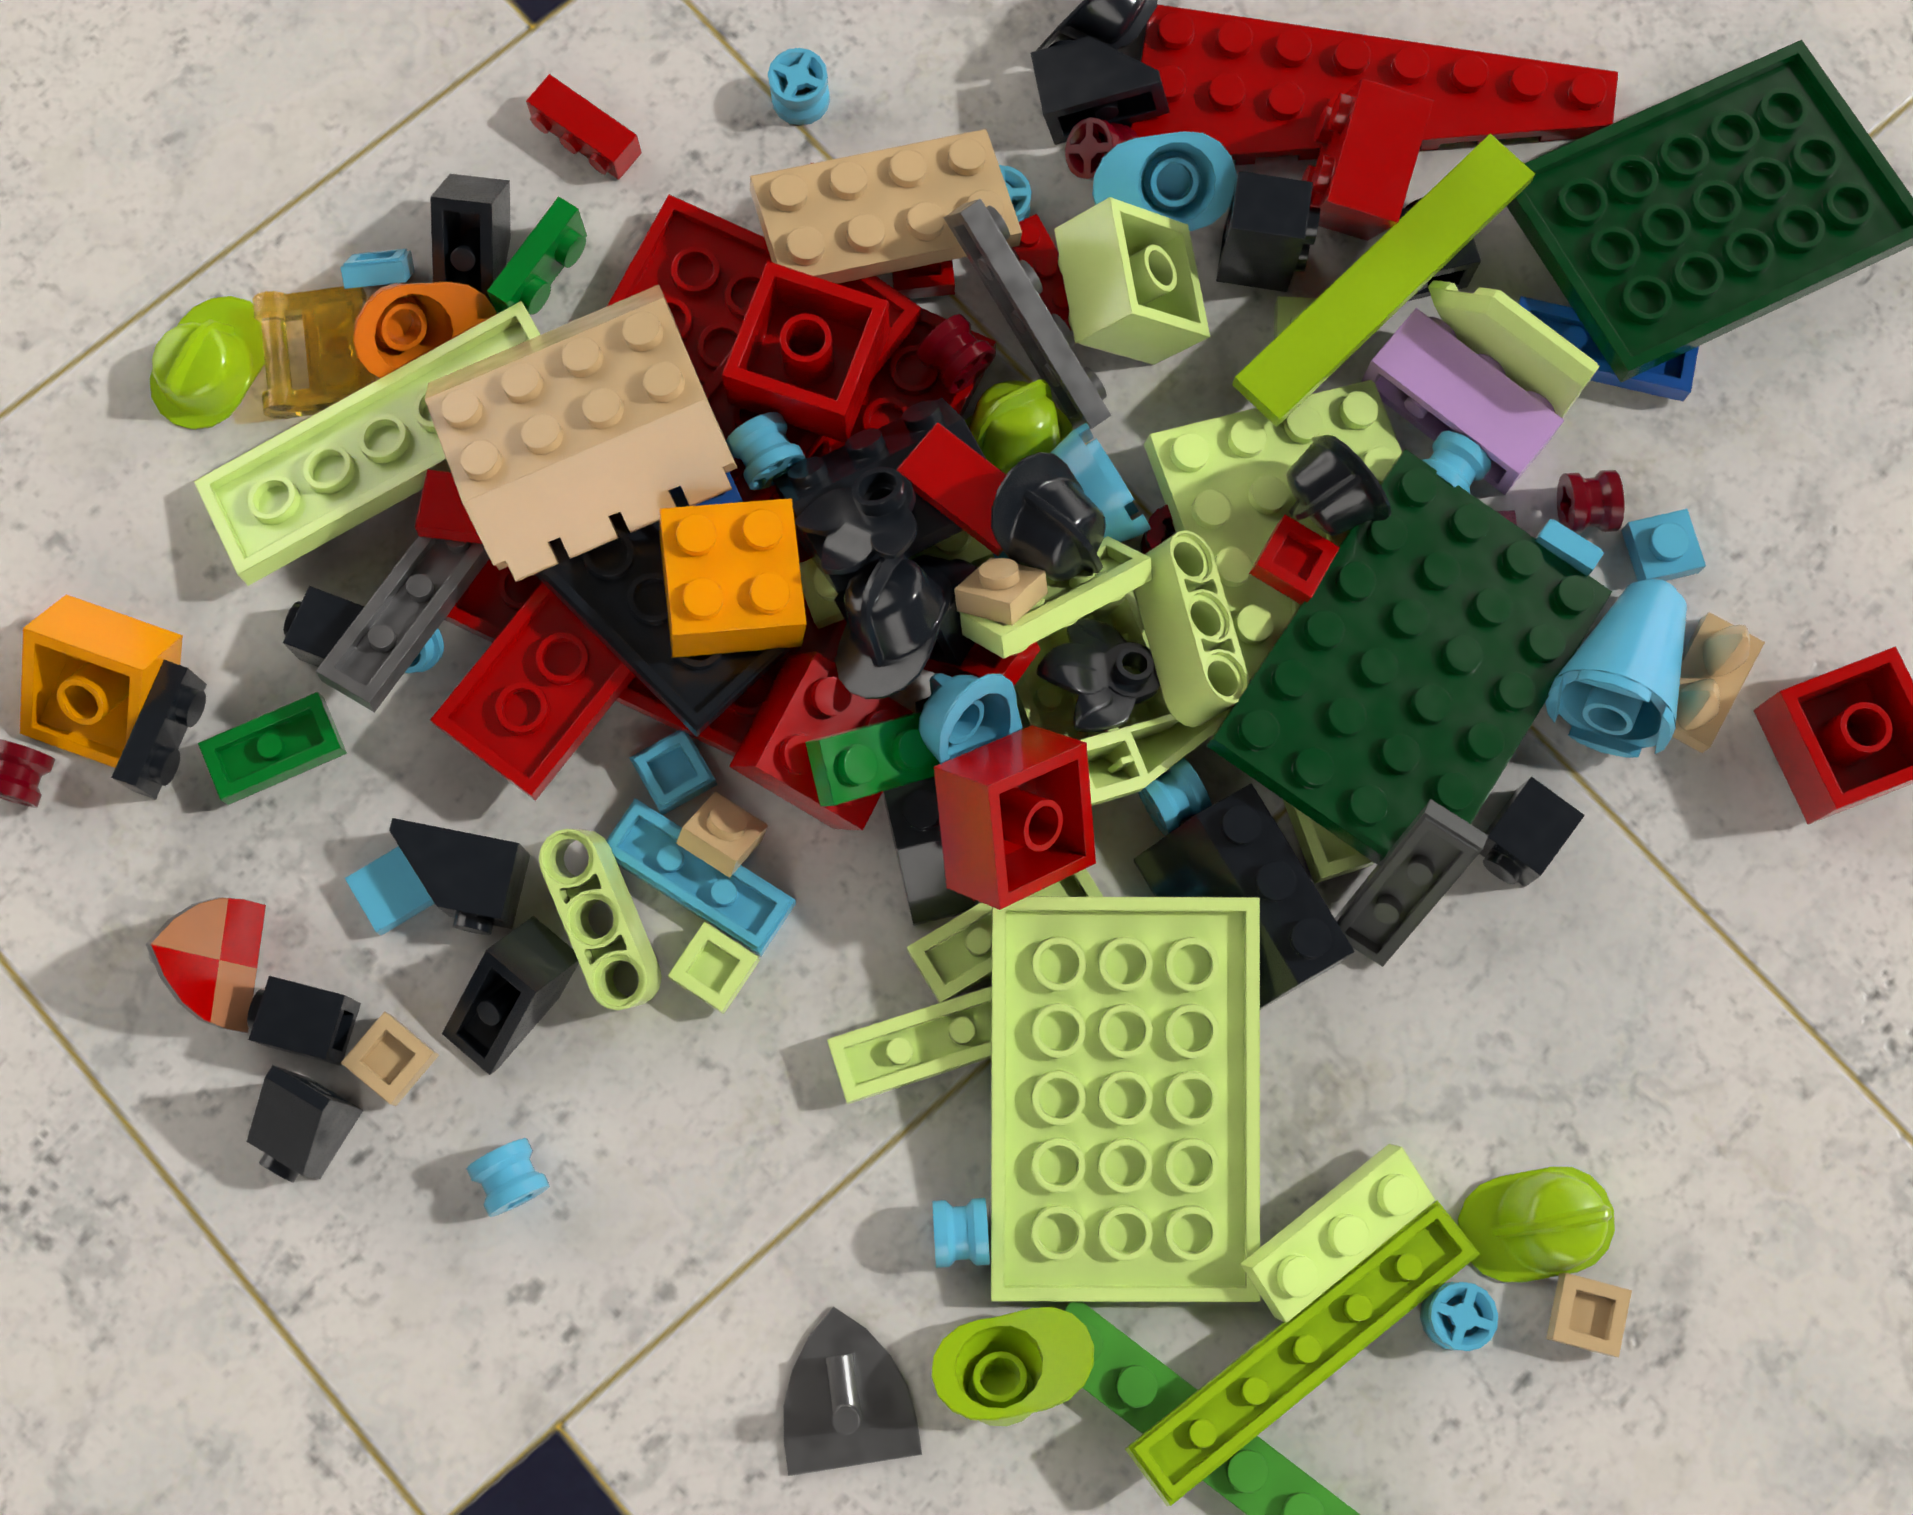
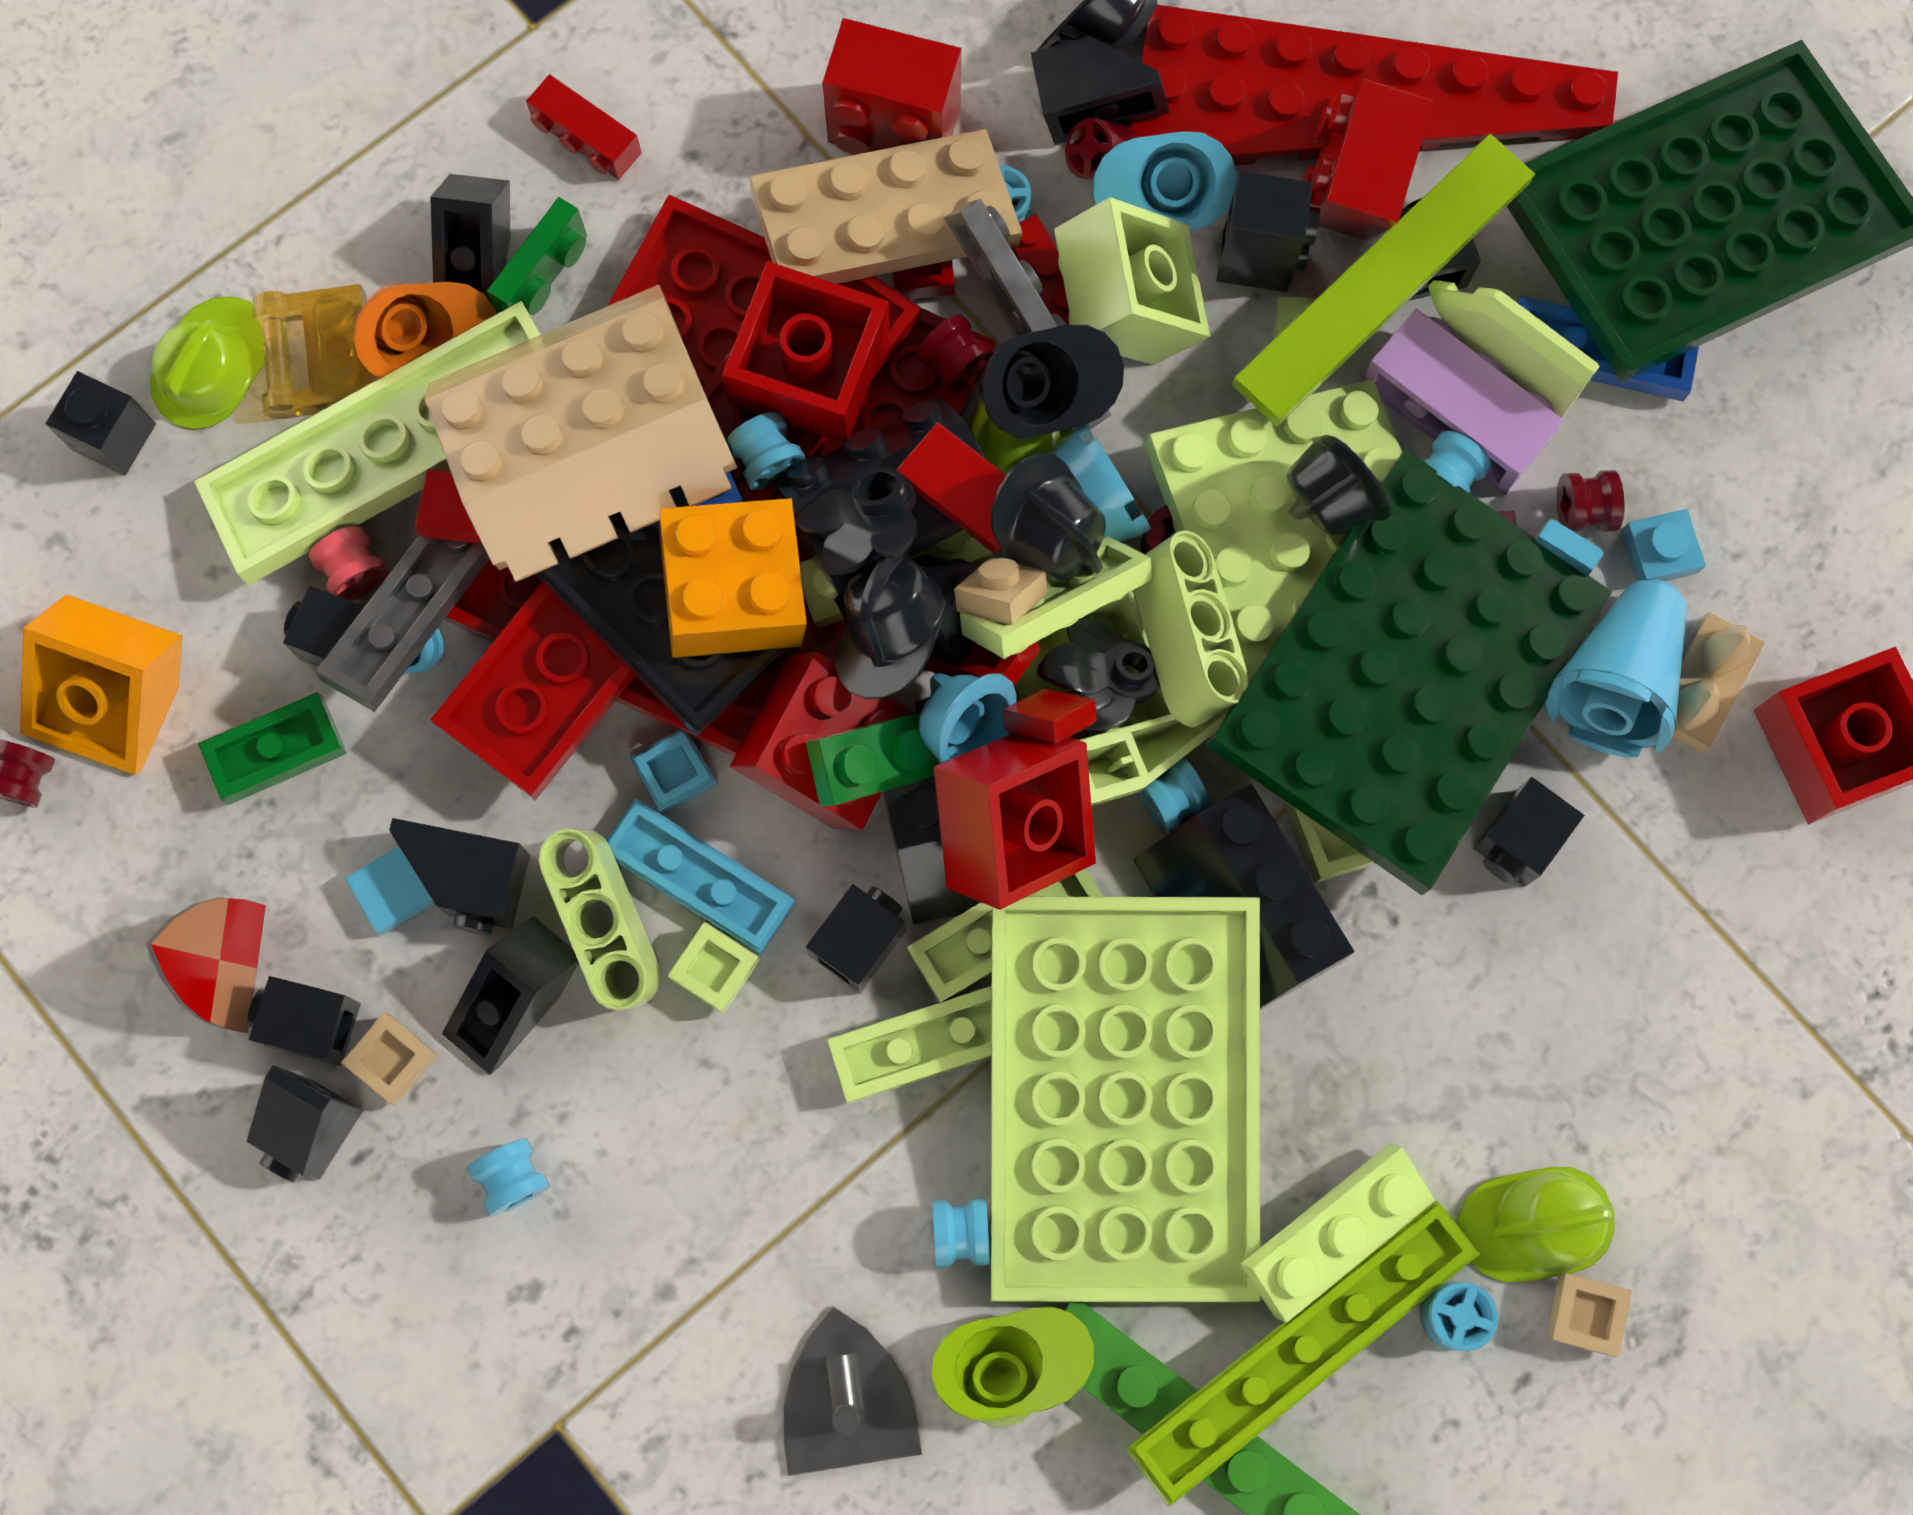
black plate [111,660,207,799] -> none
medium azure tile [340,248,415,289] -> none
tan plate [676,791,768,878] -> none
medium azure wheel [768,48,830,126] -> none
red plate [1249,514,1340,605] -> none
dark grey tile [1335,799,1488,967] -> none
none -> black brick [45,371,156,476]
none -> coral wheel [308,526,389,601]
none -> black brick [805,884,906,994]
none -> red brick [822,18,962,155]
none -> black piece [978,324,1124,438]
none -> red tile [1002,688,1097,745]

